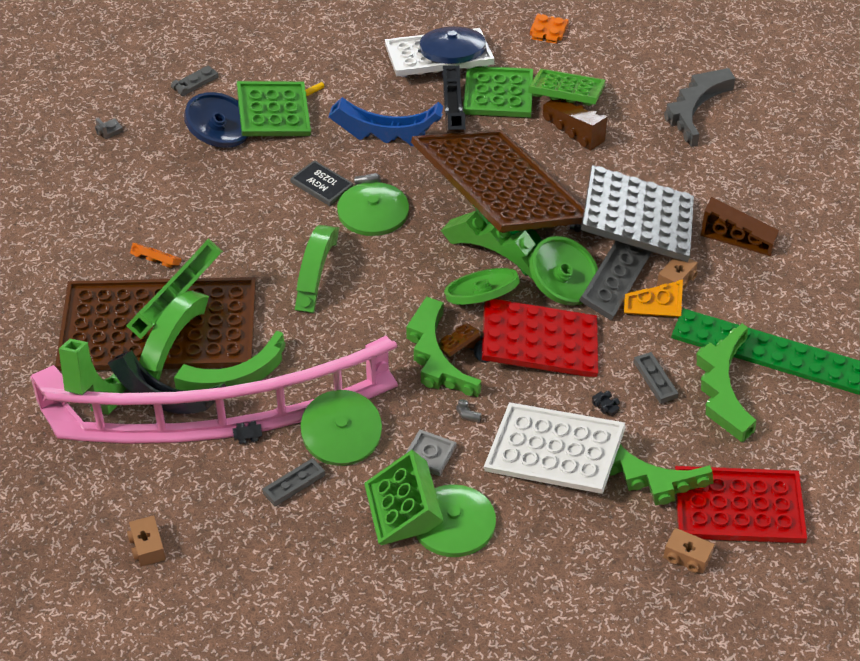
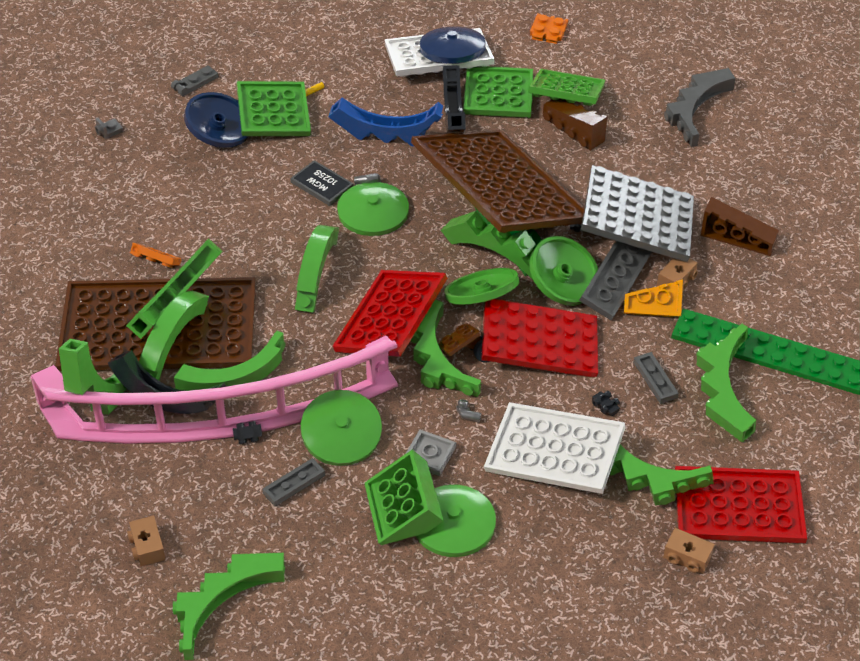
none -> bright green arch [173,553,285,660]
none -> red plate [332,270,448,357]

